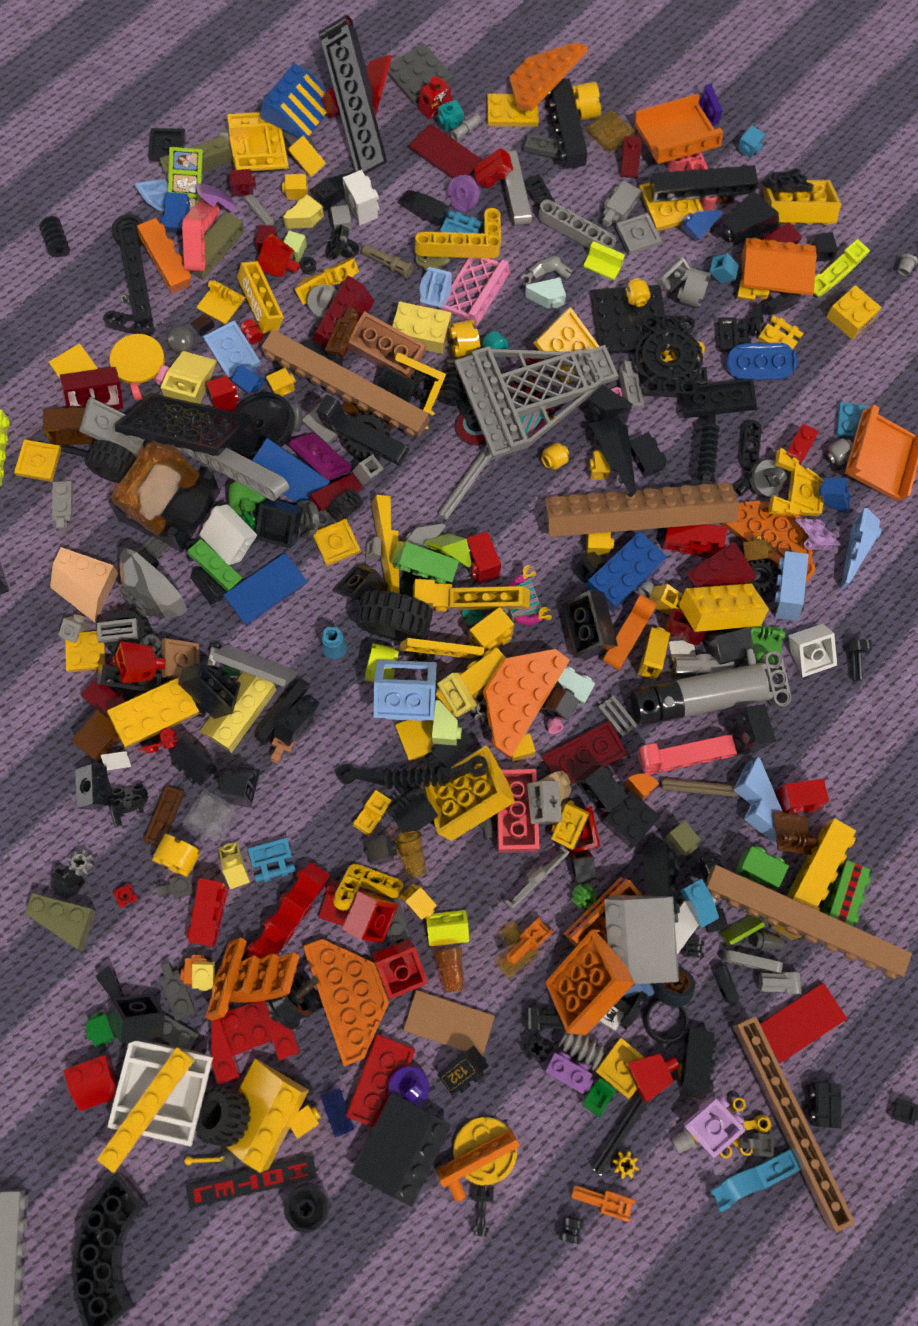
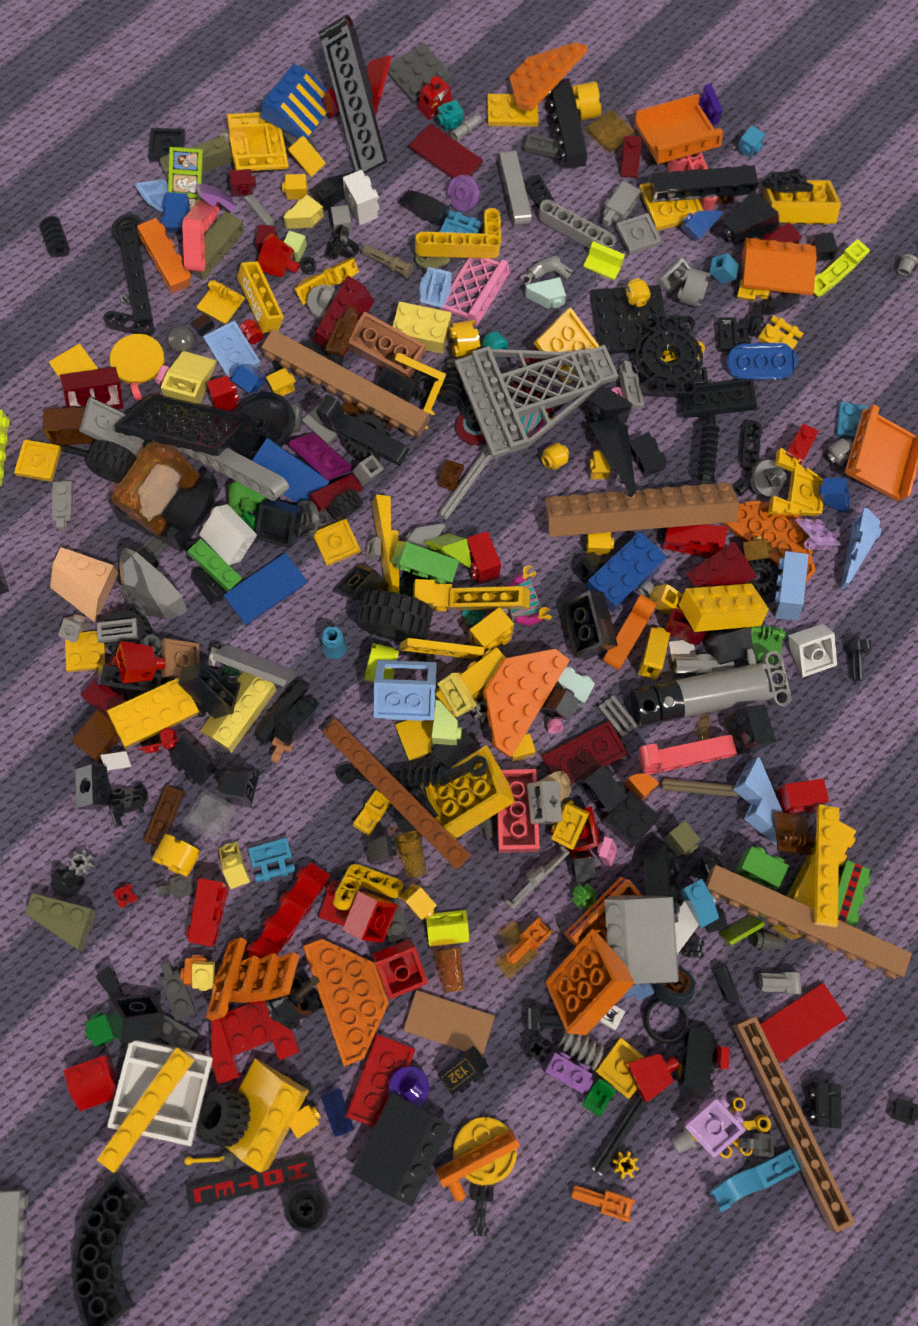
red brick [474,148,514,189] -> none
black wheel [559,1216,584,1244] -> none
black tile [613,991,648,1030] -> none
light grey beam [723,950,783,974] -> none
yellow brick [826,285,882,340] -> none
none -> dark orange plate [322,718,472,870]
none -> reddish brown bracket [438,460,464,491]
none -> bright pink plate [597,837,618,867]
none -> clear yellow bar [696,714,710,741]
none -> red tile [712,1047,730,1069]
none -> yellow plate [814,805,839,928]

